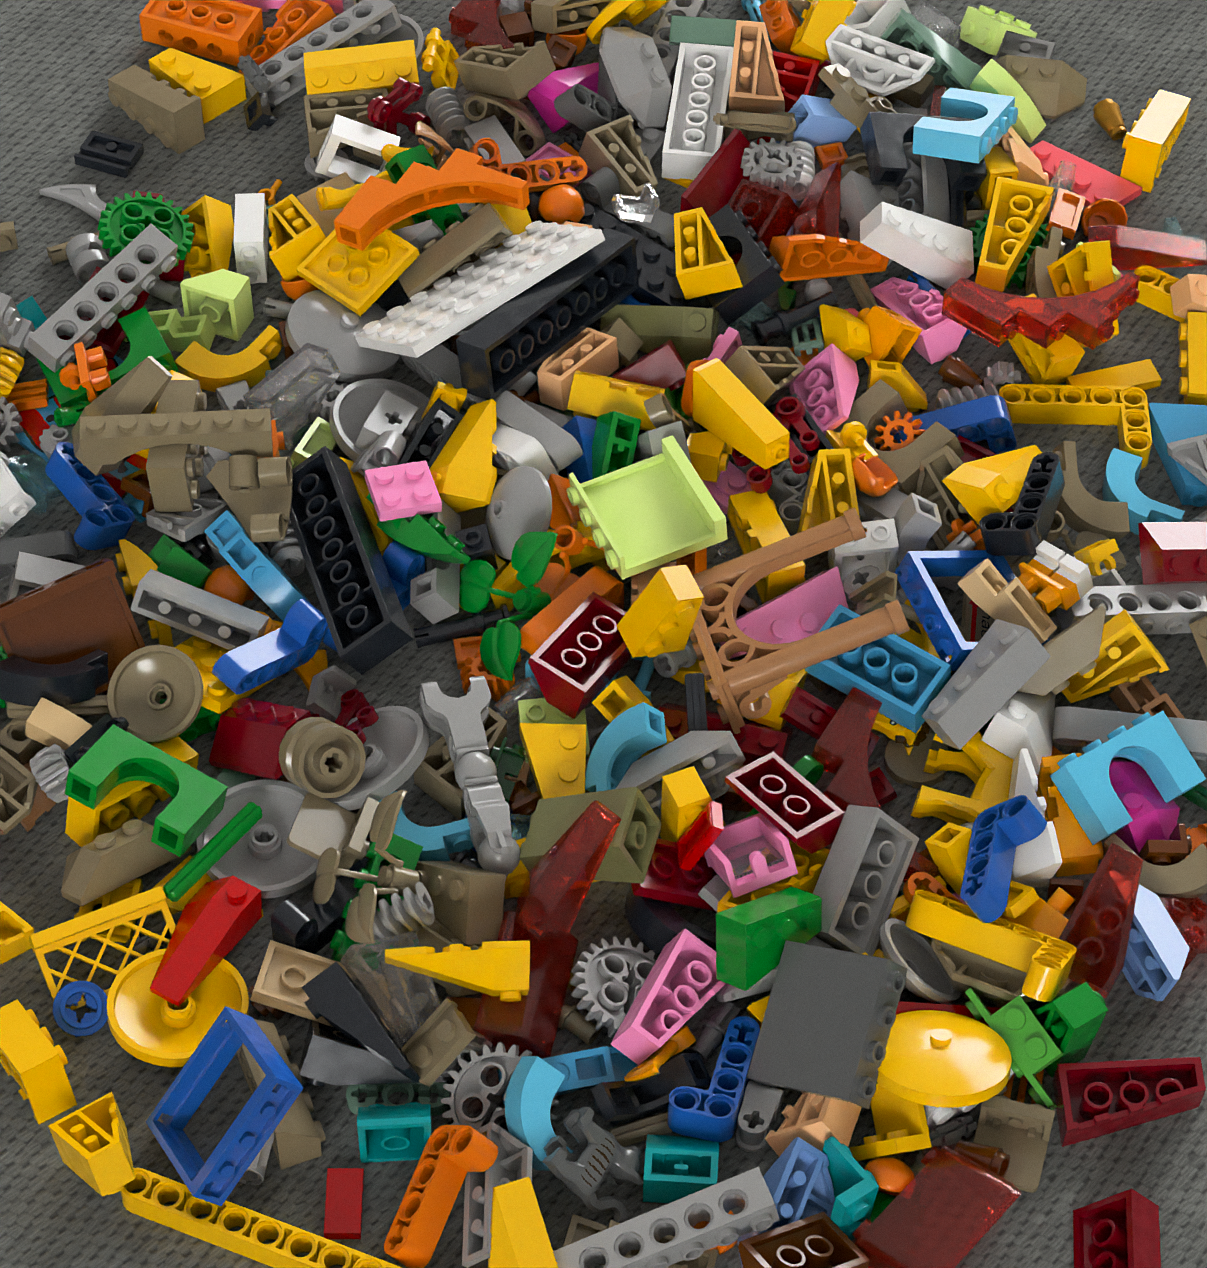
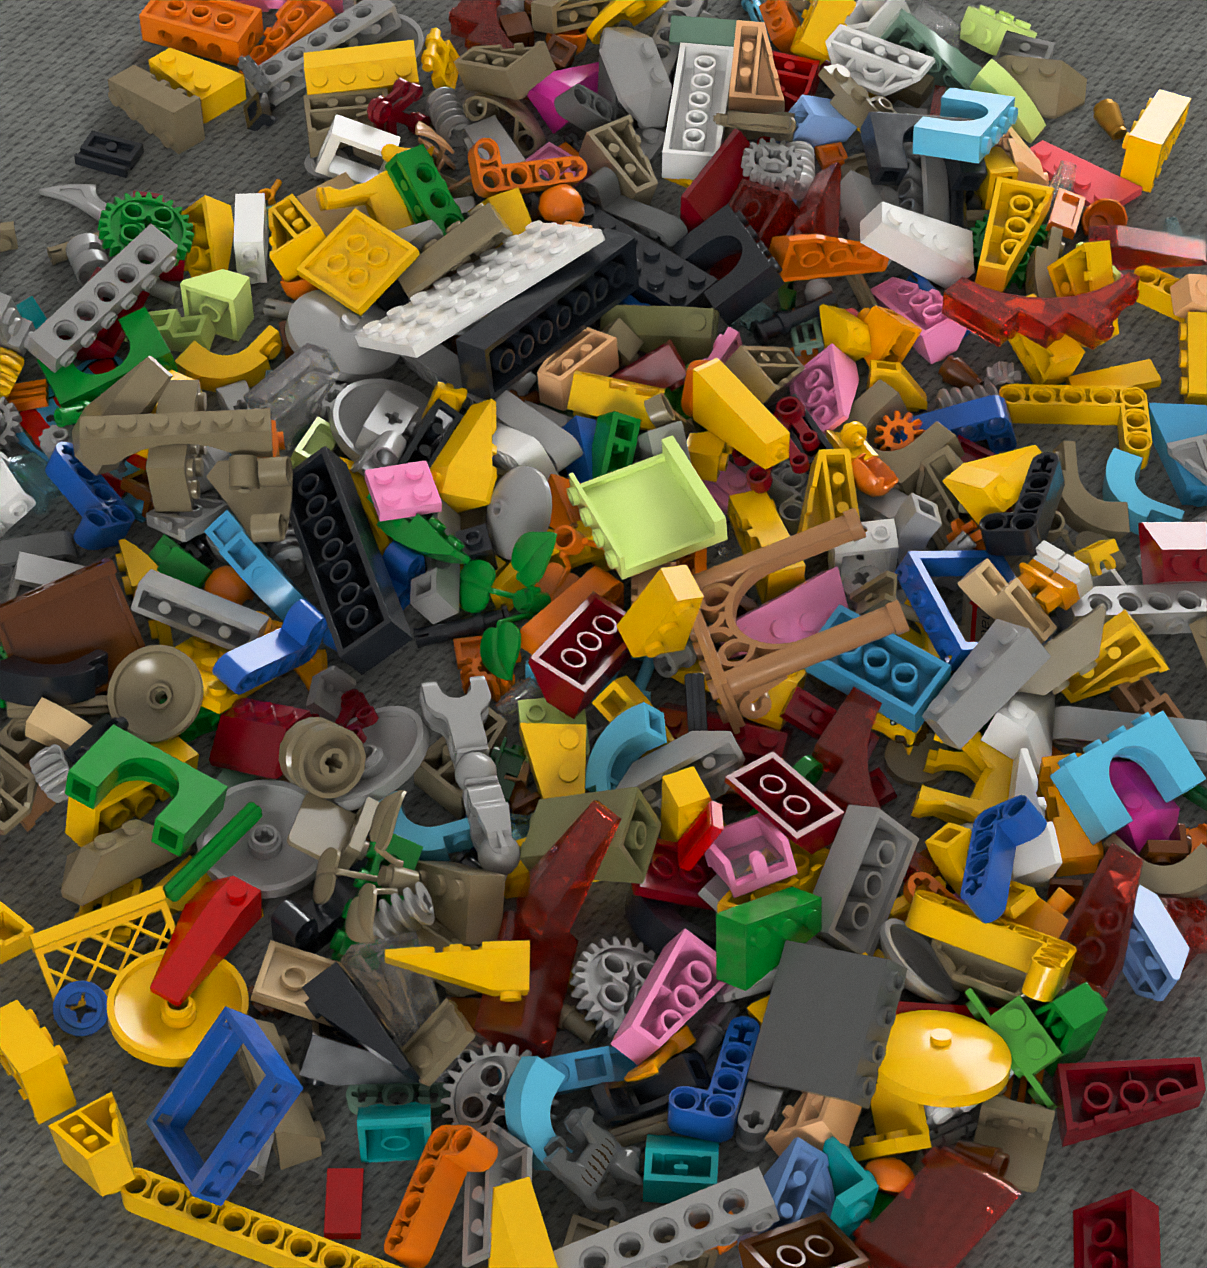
orange hips [59,342,112,402] -> none
orange arch [334,148,530,251] -> none
clear bracket [611,183,660,223] -> none
yellow wedge [674,207,743,300] -> none

